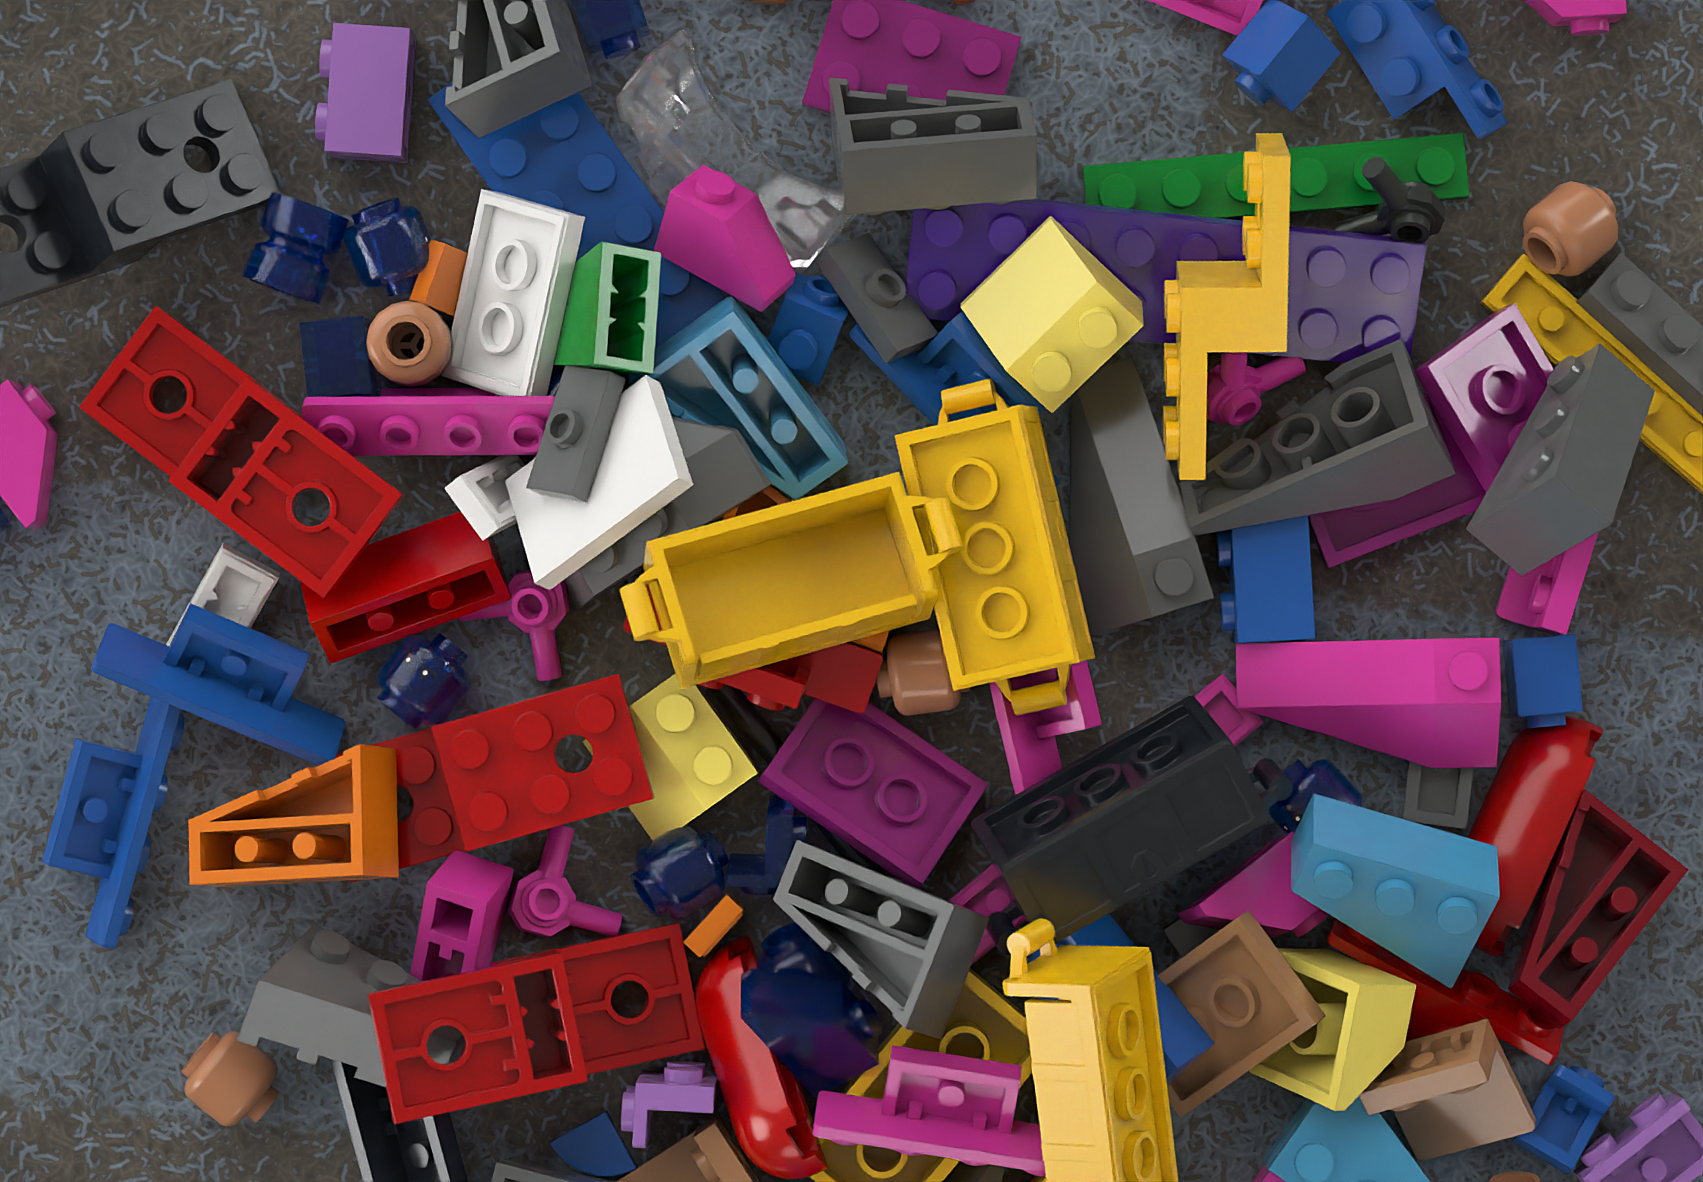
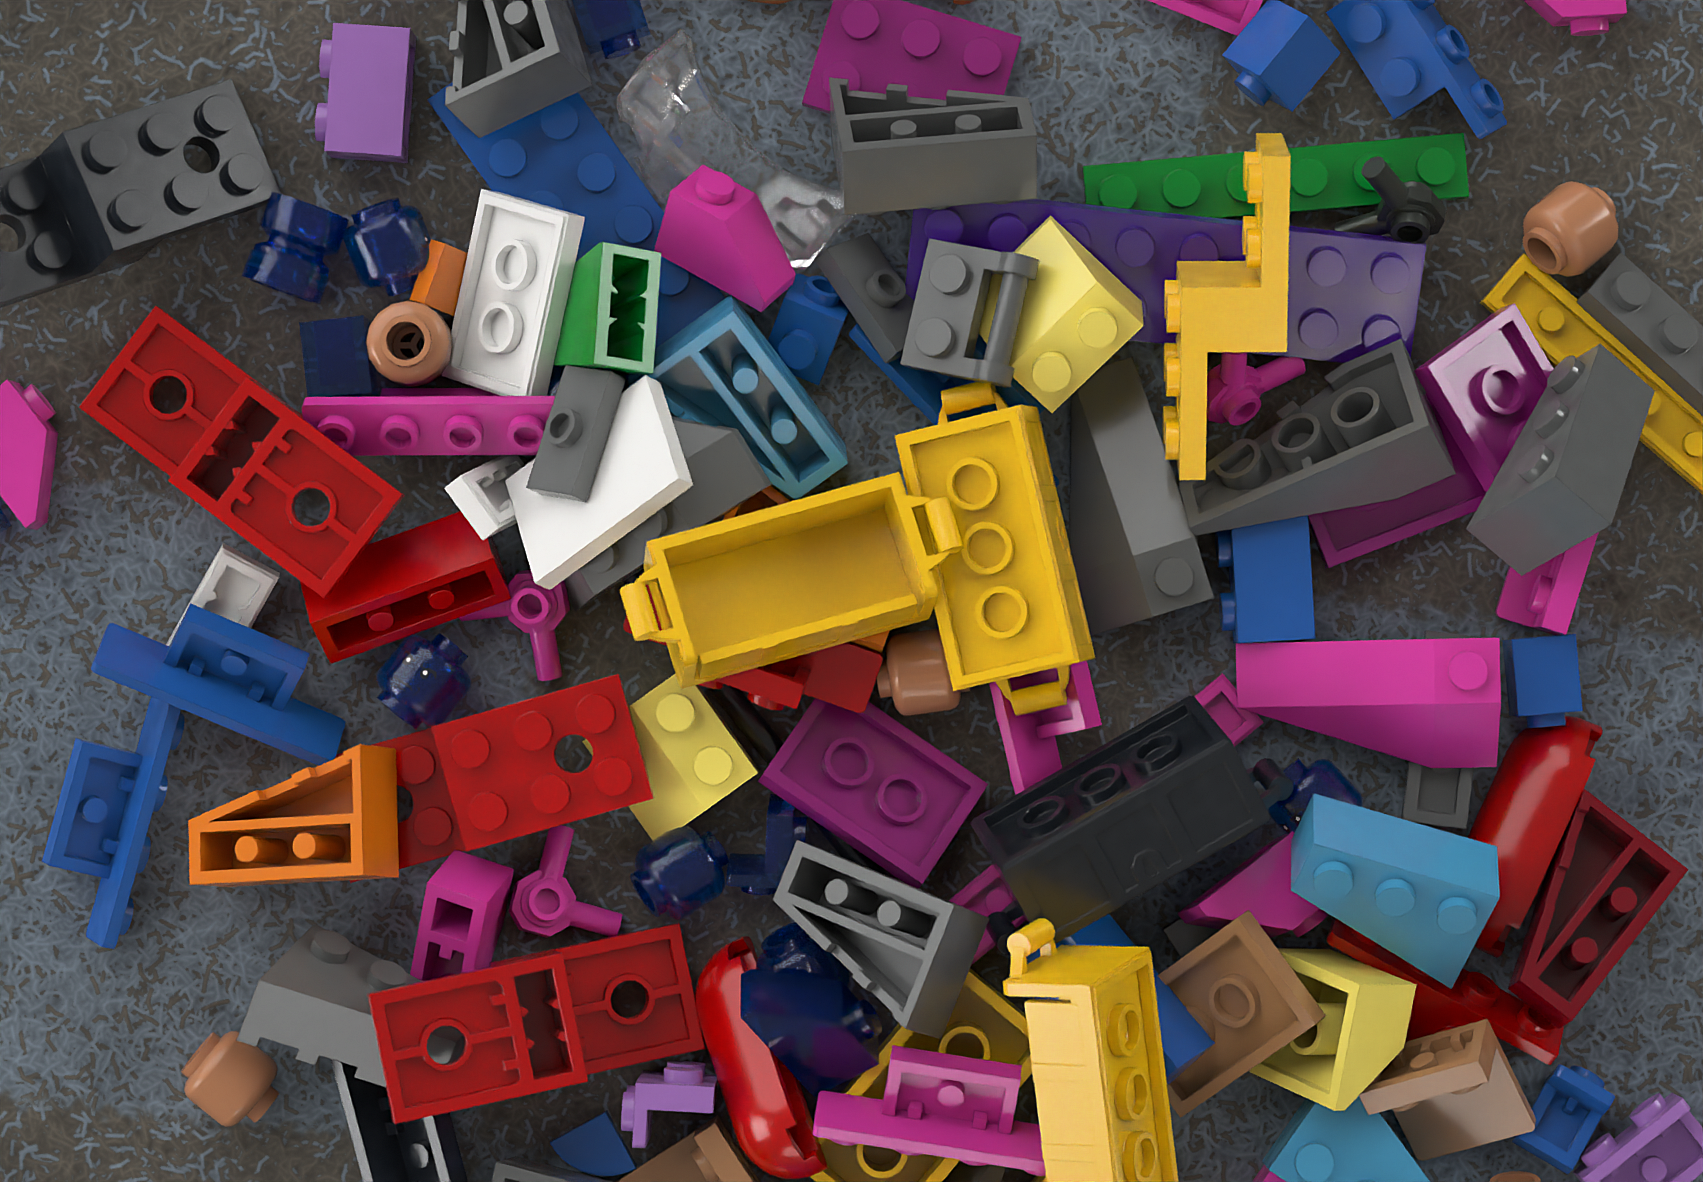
orange tile [683,892,745,957] -> none
none -> dark grey plate [900,238,1040,388]

